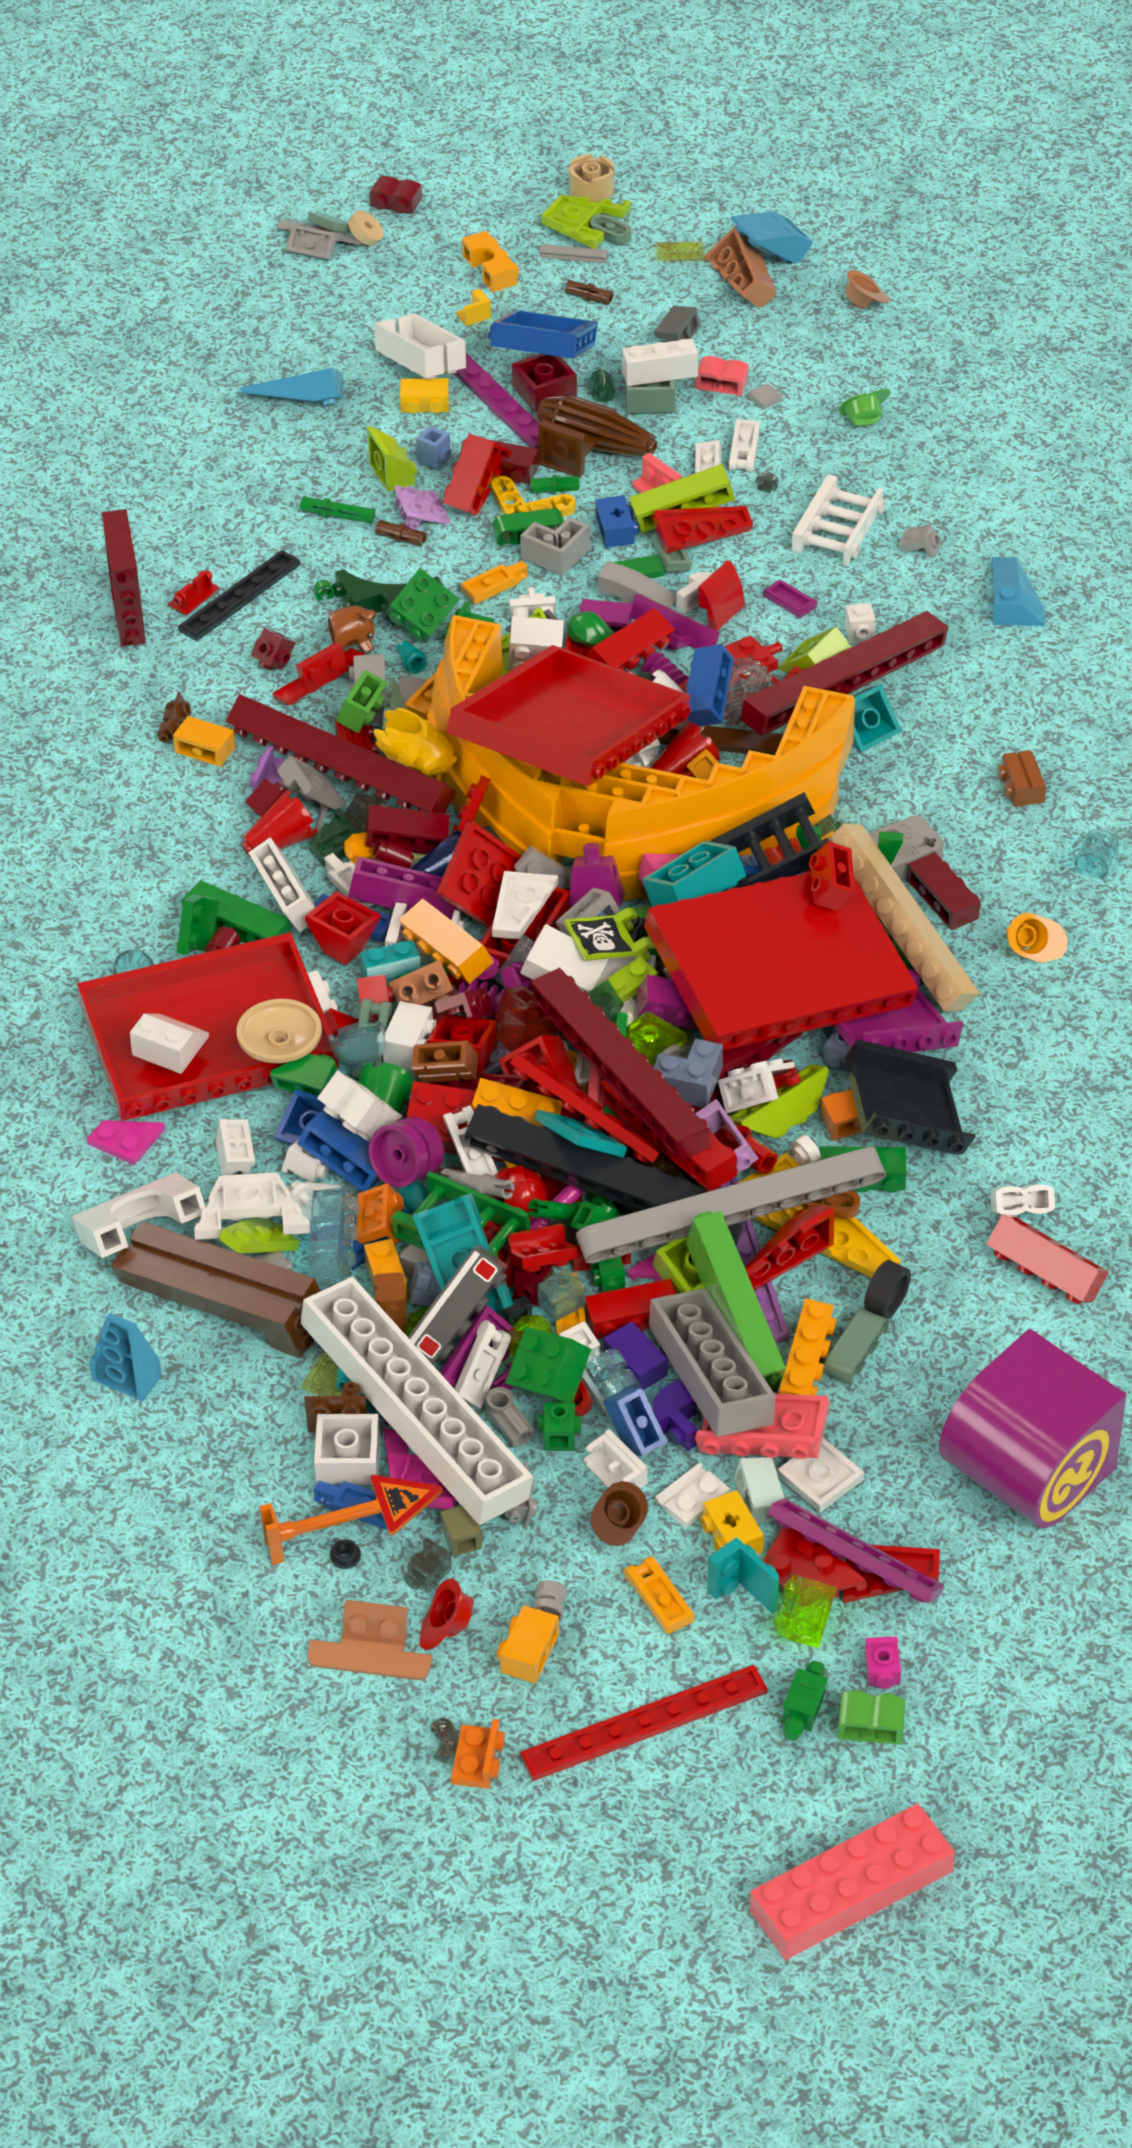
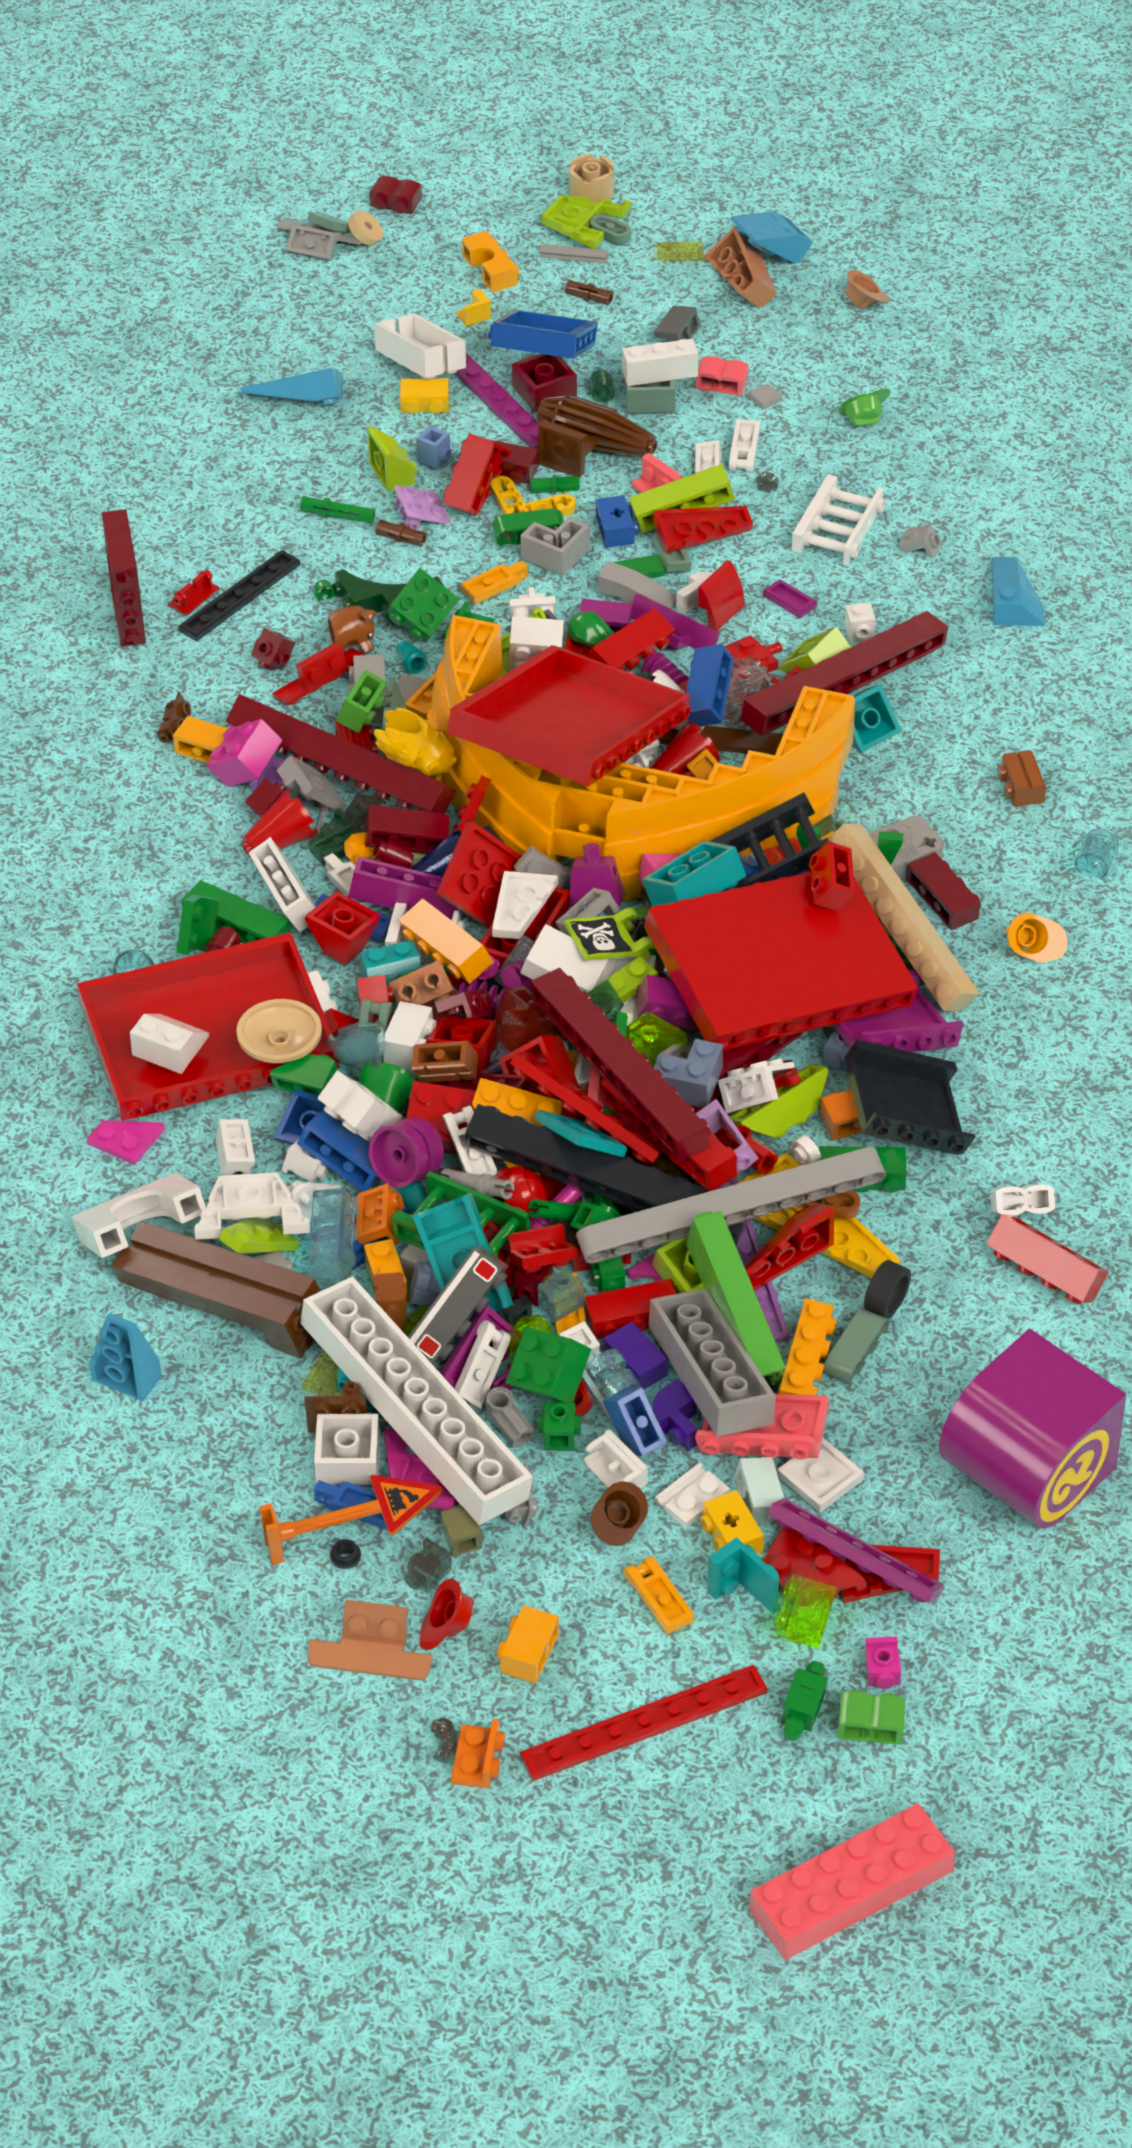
light grey wheel [533,1580,567,1622] -> none
none -> dark pink brick [206,719,282,787]

